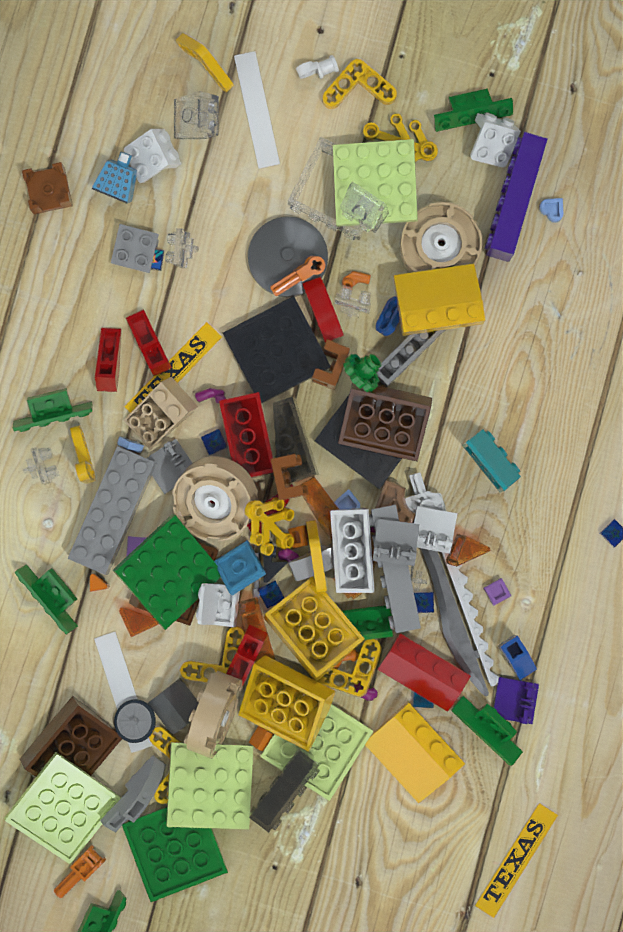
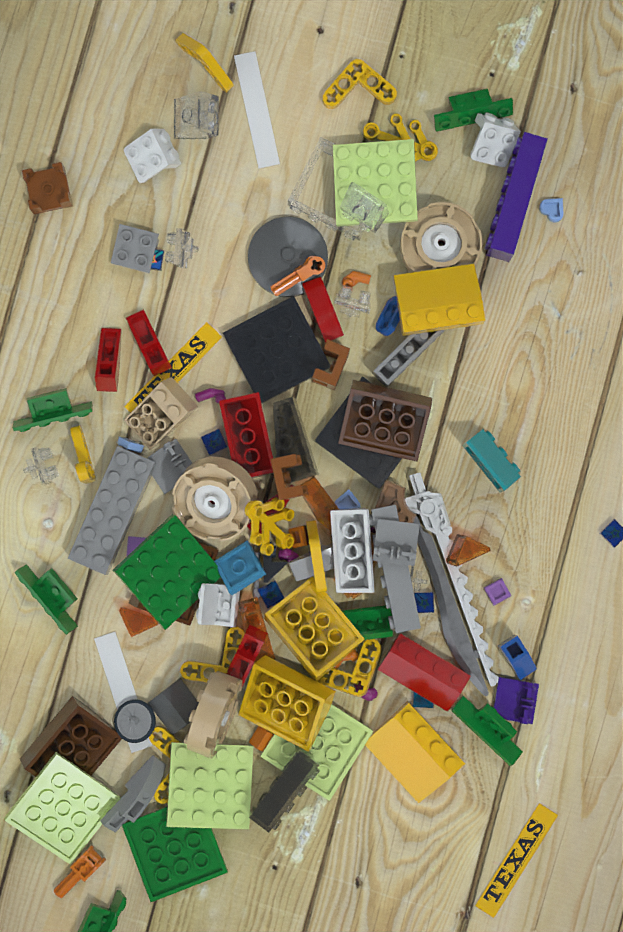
orange slope [90,573,110,592] -> none
dark azure torso [92,152,137,204] -> none
white connector [296,55,339,79] -> none
green plant [343,354,382,392] -> none
white hinge [414,506,458,554] -> none

